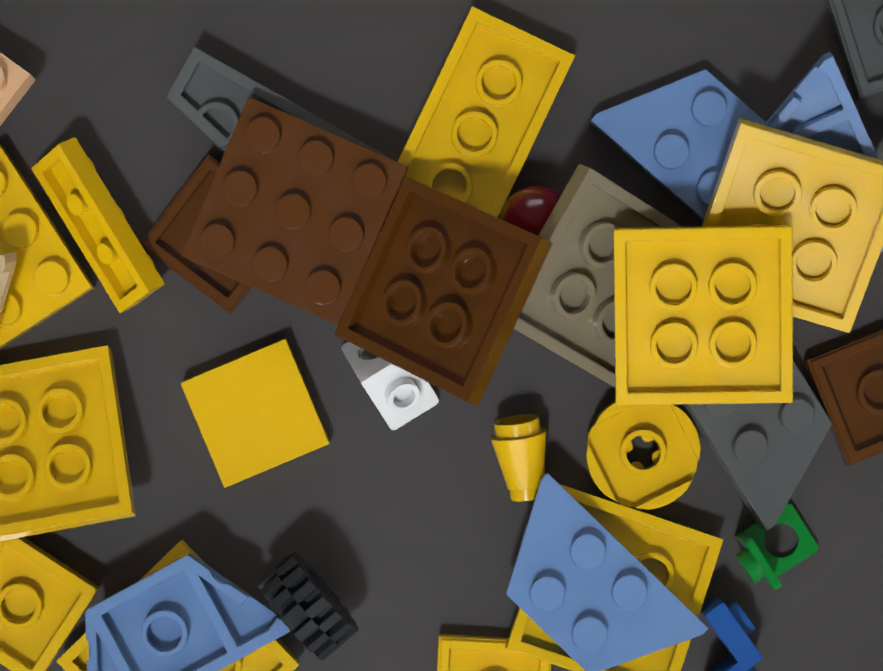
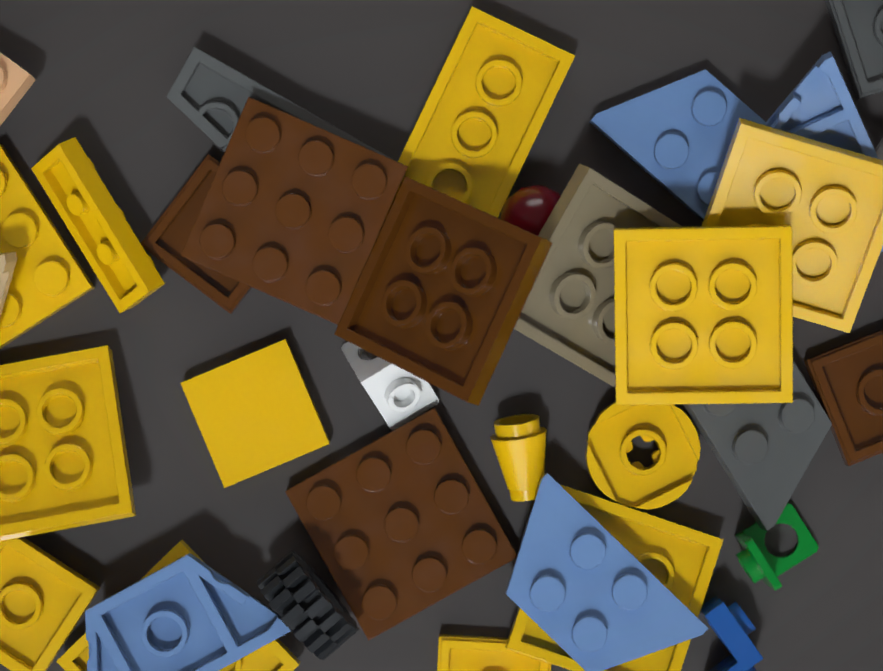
none -> reddish brown plate [285,407,517,641]

